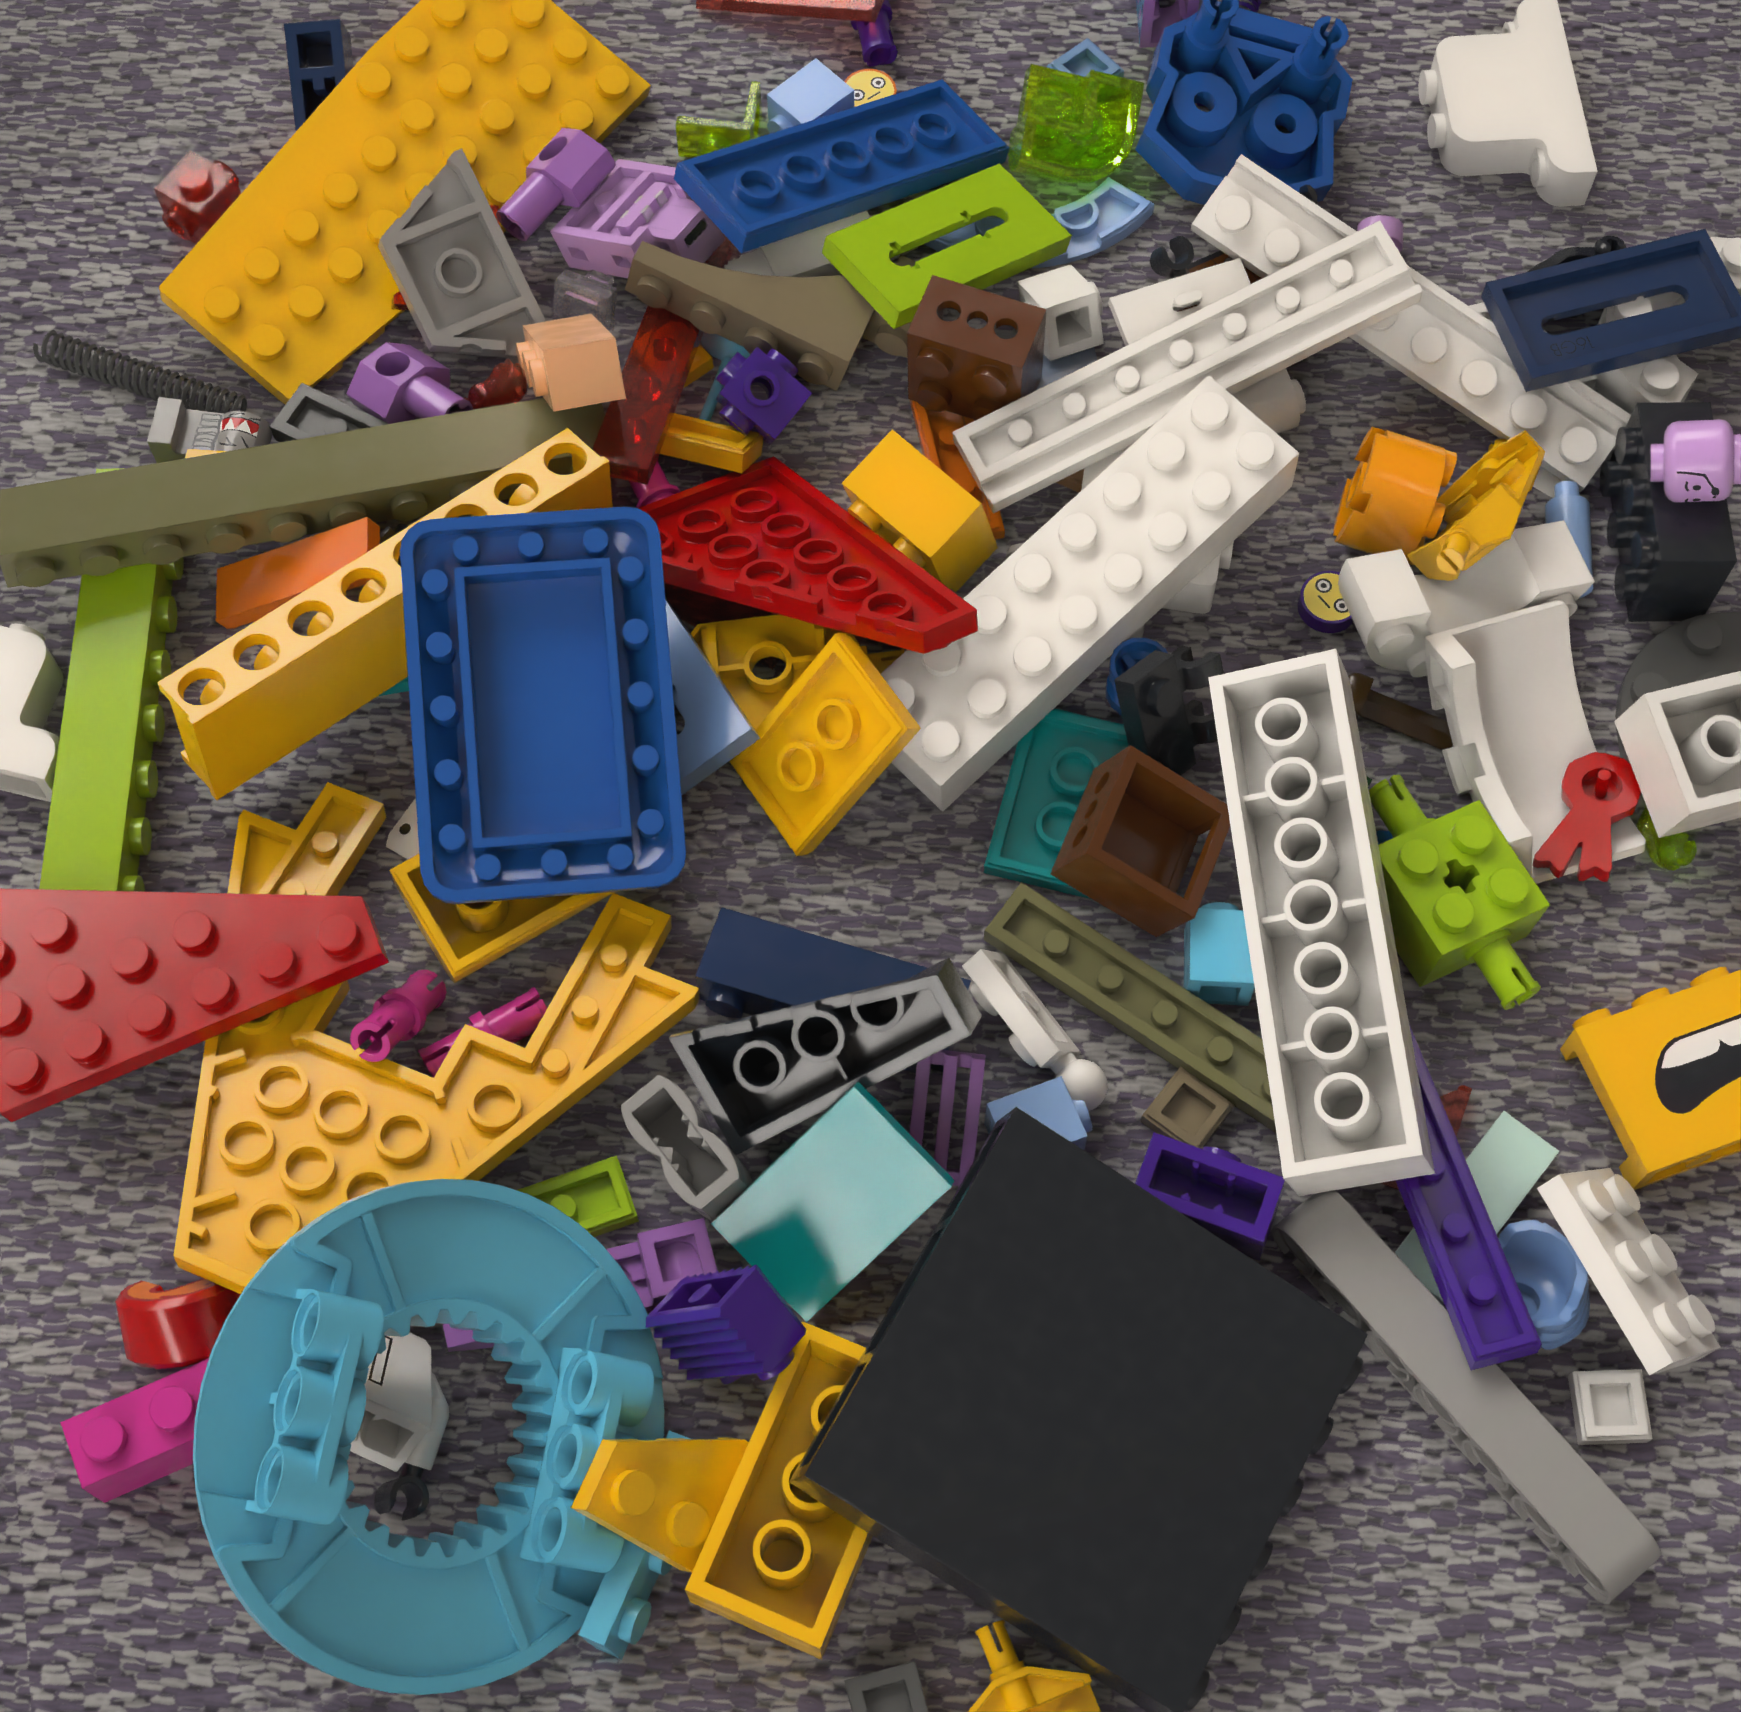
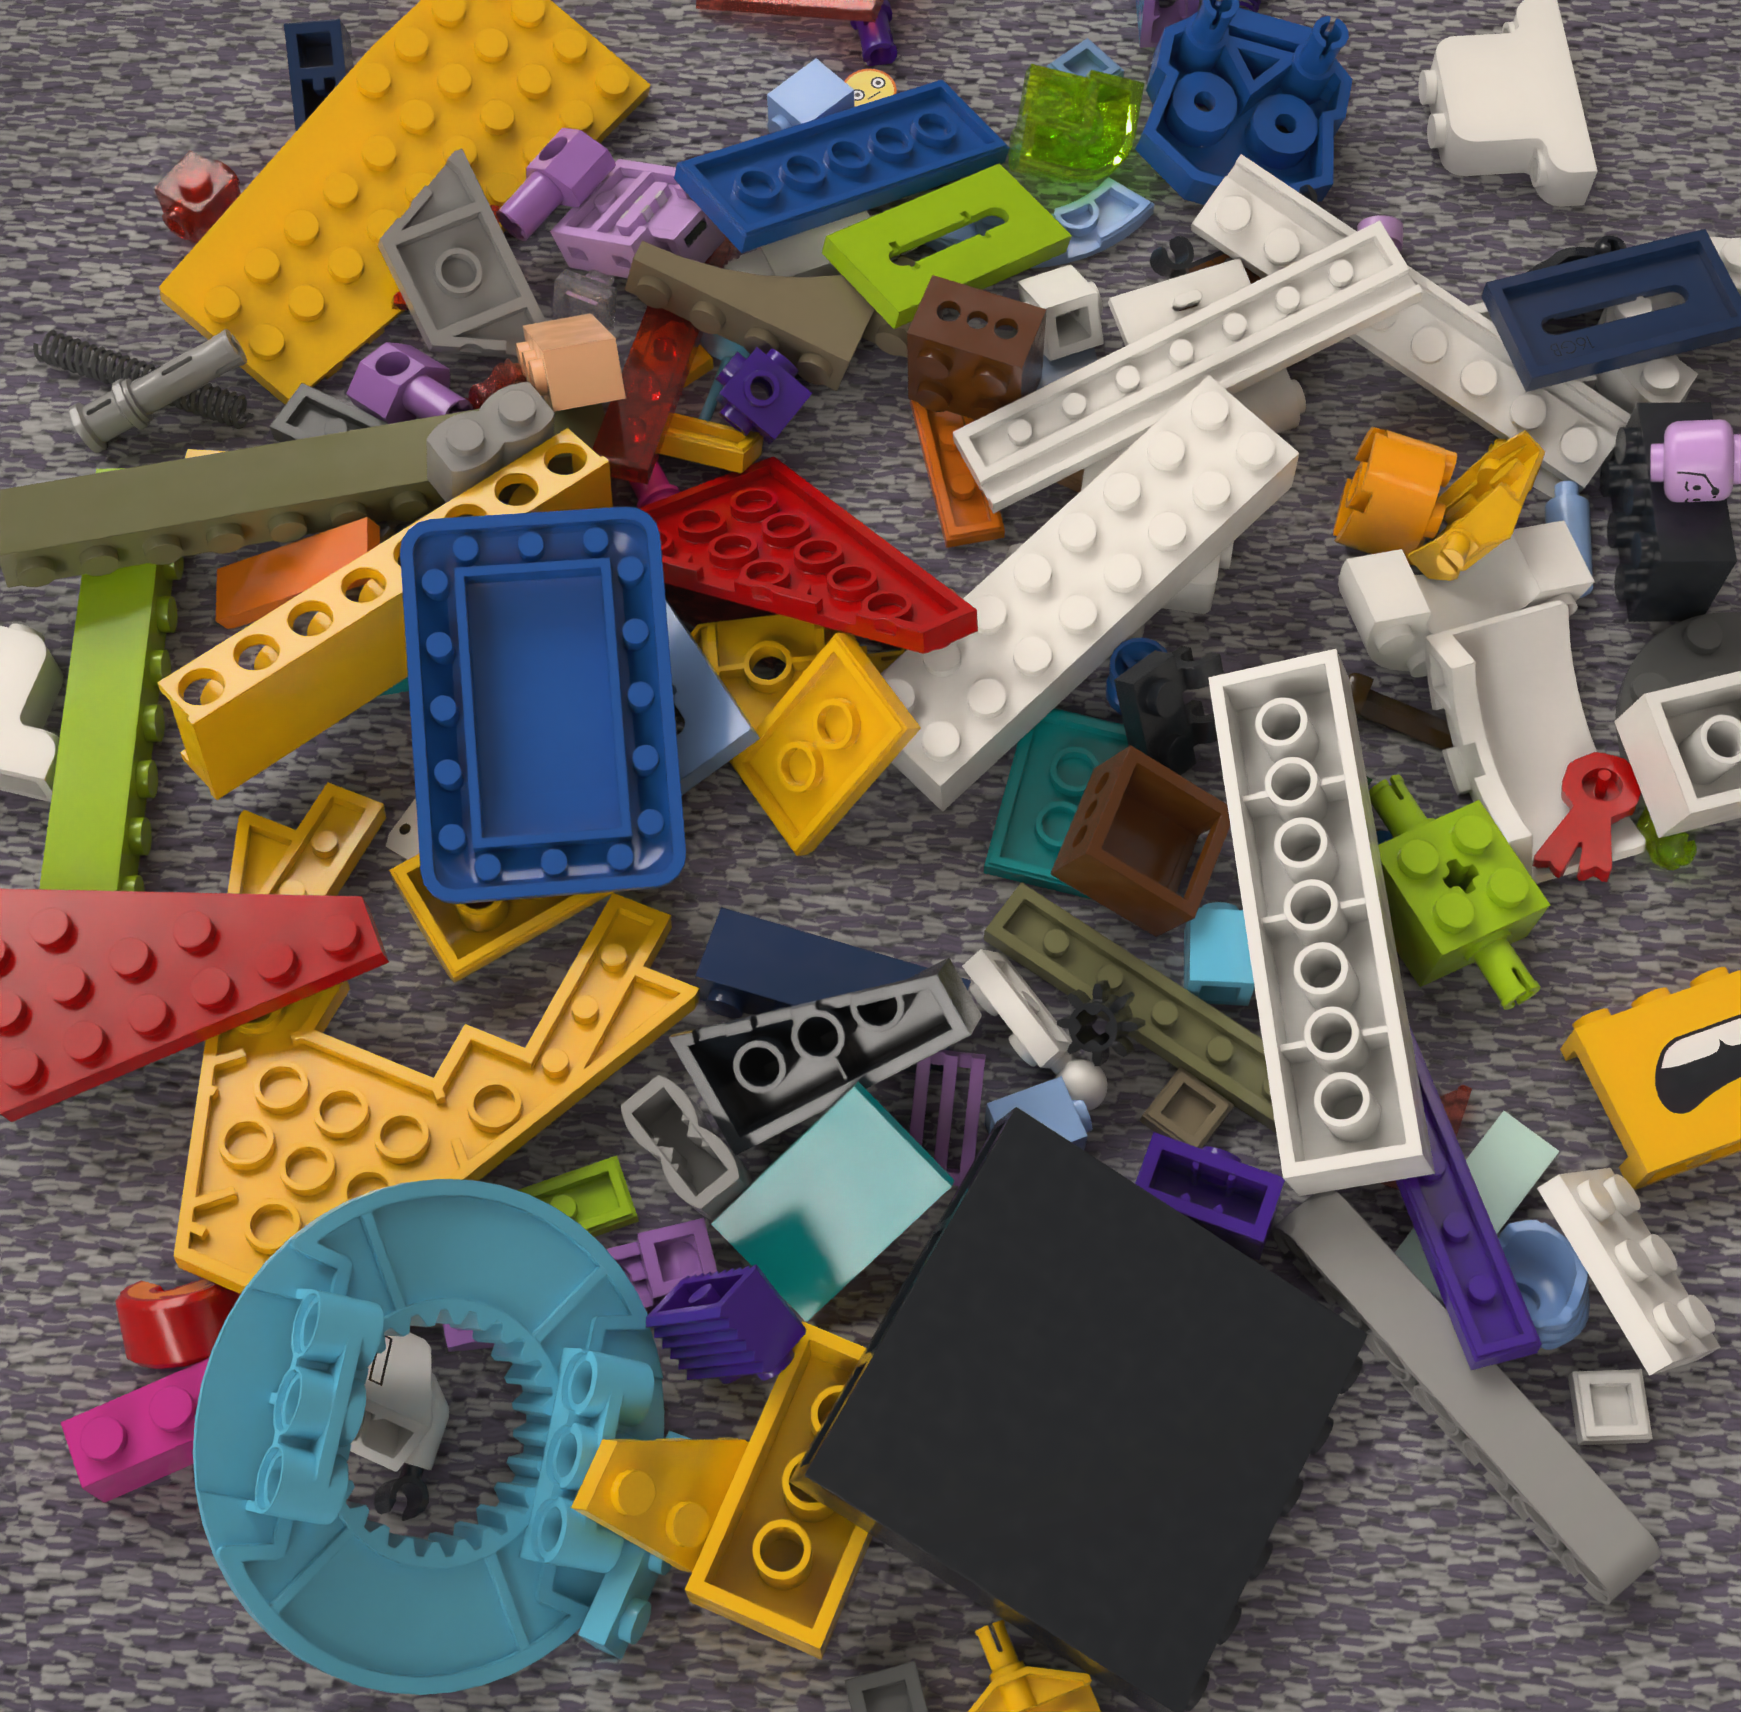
light grey leg [147,397,272,463] -> none
dark pink pin [350,970,447,1062] -> none
dark pink pin [418,987,547,1078] -> none
clear neon green bracket [675,81,762,158] -> none
yellow brick [842,429,998,592] -> none
tile [1298,571,1353,633] -> none
none -> light grey pin [69,329,247,454]
none -> light grey brick [427,382,555,503]
none -> black gear [1057,980,1145,1066]

